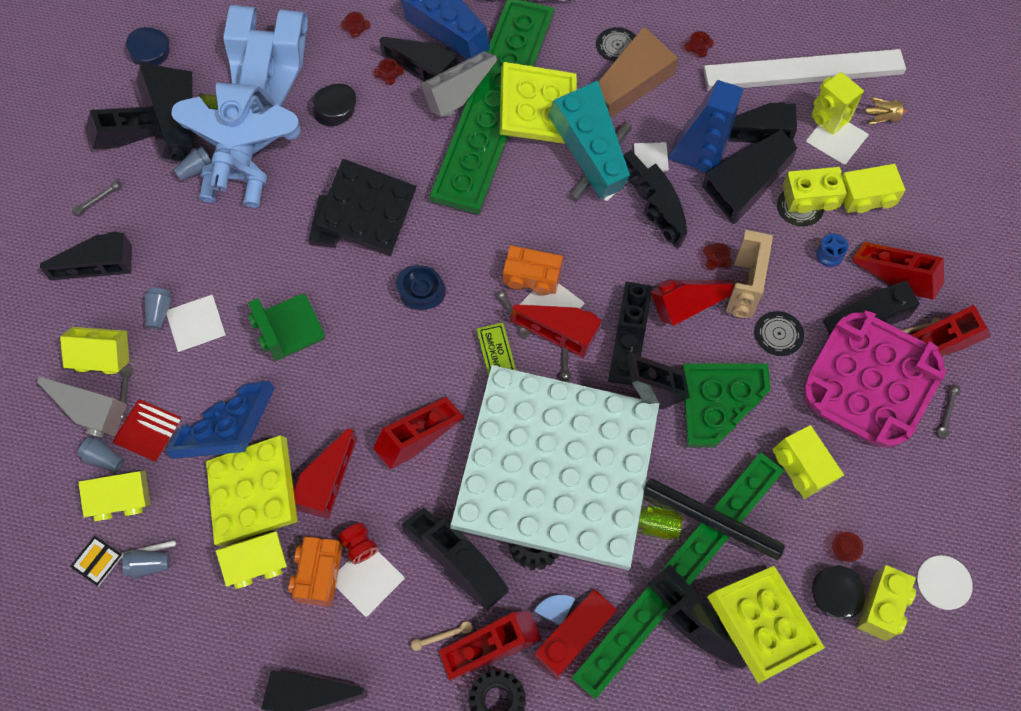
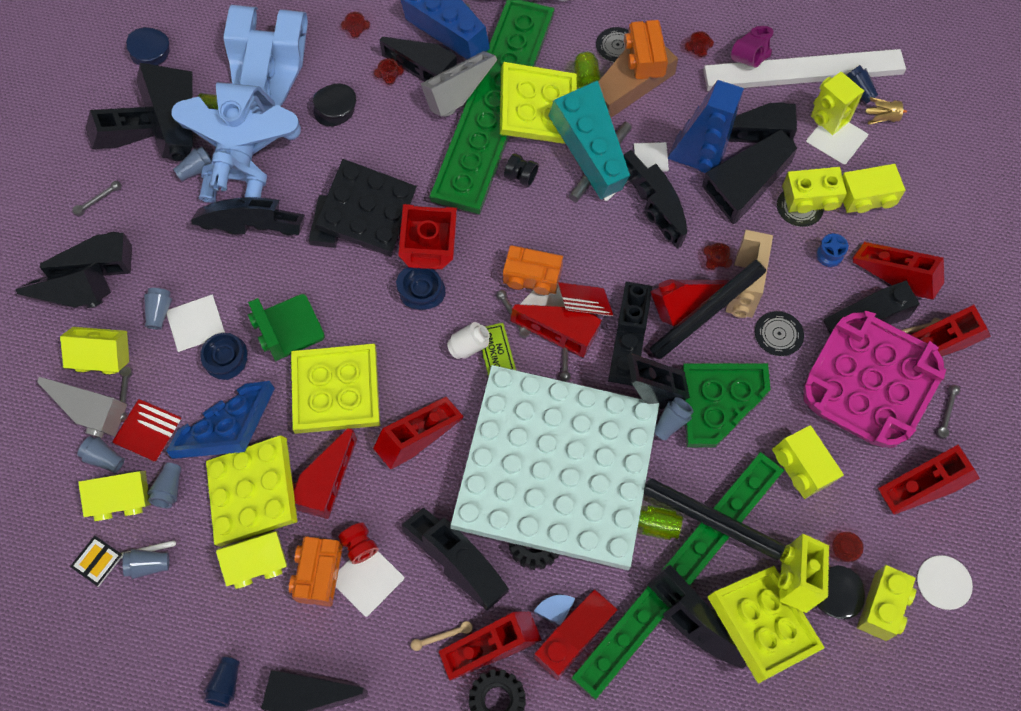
none -> black slope [15,262,111,308]
none -> sand blue cone [148,463,182,509]
none -> black slope [191,197,305,235]
none -> dark blue piece [200,333,248,380]
none -> dark blue cone [204,657,240,708]
none -> neon yellow plate [291,344,380,434]
none -> red slope [399,204,457,270]
none -> white brick [447,322,490,359]
none -> black wheel [504,153,539,187]
none -> red sticker [558,282,613,316]
none -> clear neon green brick [573,52,600,89]
none -> orange brick [624,20,668,79]
none -> black axle [650,260,766,359]
none -> sand blue cone [654,397,694,440]
none -> magenta piece [731,26,773,68]
none -> neon yellow brick [778,534,829,613]
none -> dark blue cone [846,65,879,104]
none -> red slope [878,445,980,515]

